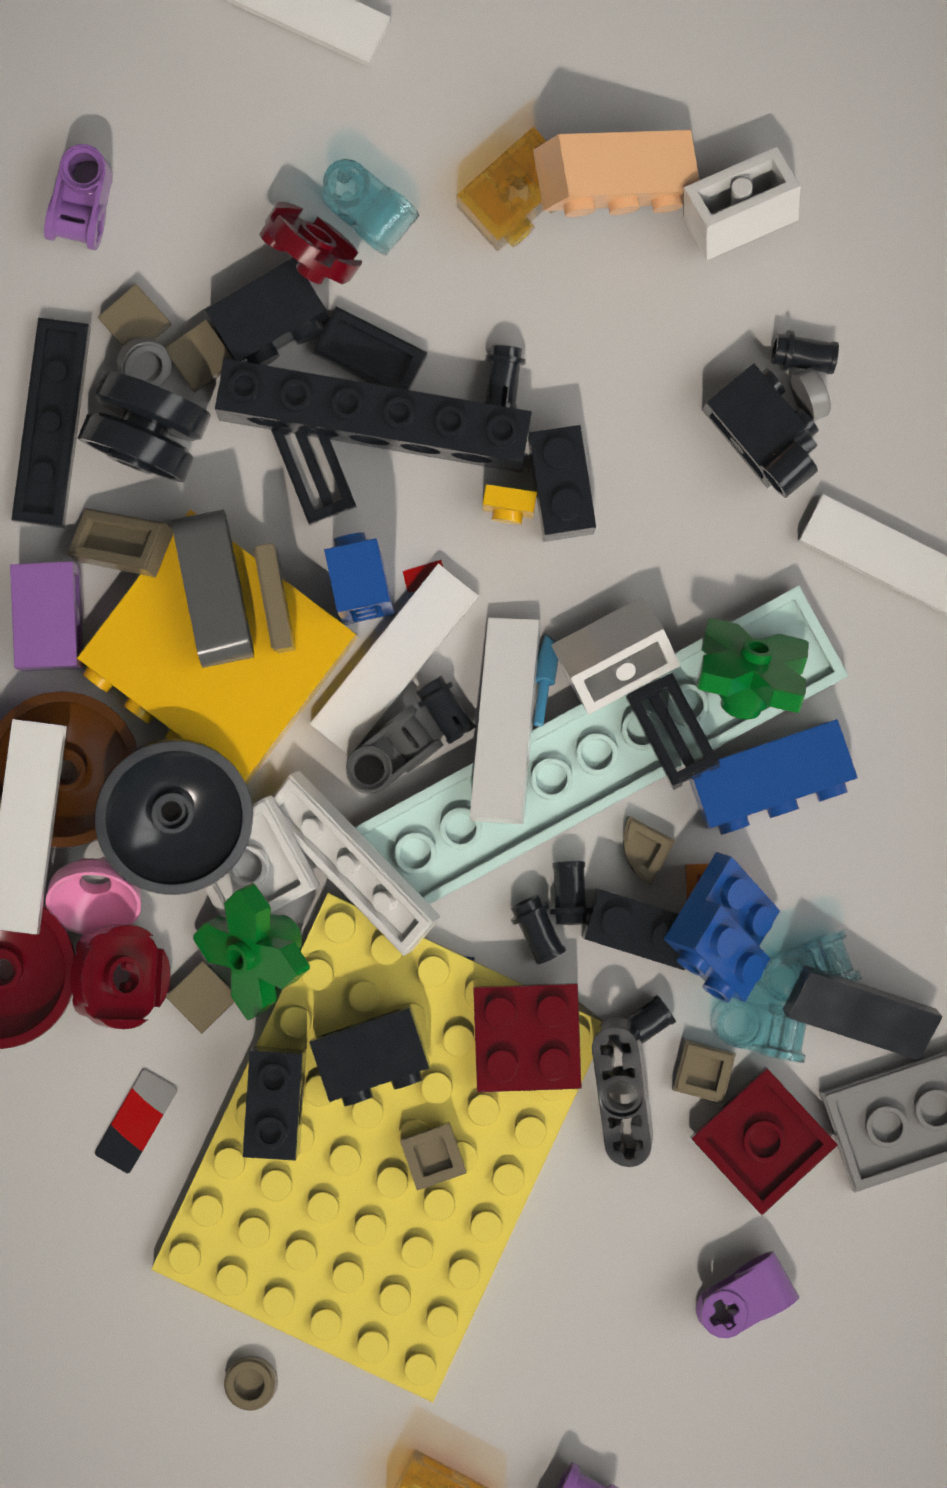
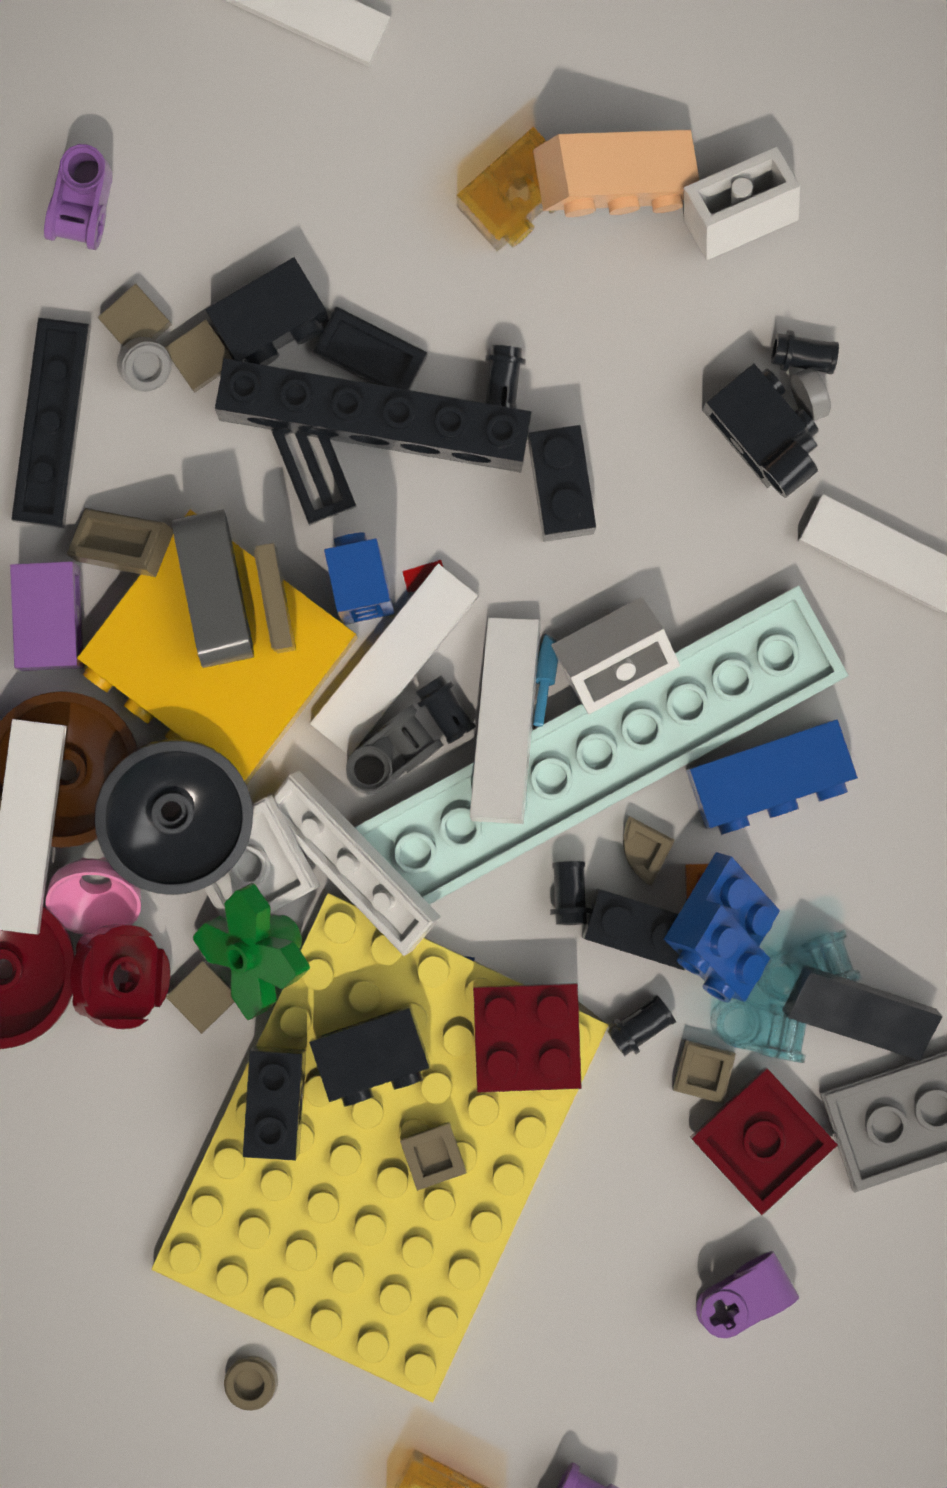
black wheel [78,370,211,482] -> none
sticker [95,1069,178,1174] -> none
dark red plate [259,202,362,284] -> none
clear light blue piece [323,159,420,256] -> none
yellow plate [482,484,537,525] -> none
black pin [510,895,566,965] -> none
black beam [592,1017,653,1167] -> none
black tile [626,673,720,790] -> none
green plant [697,618,809,720] -> none

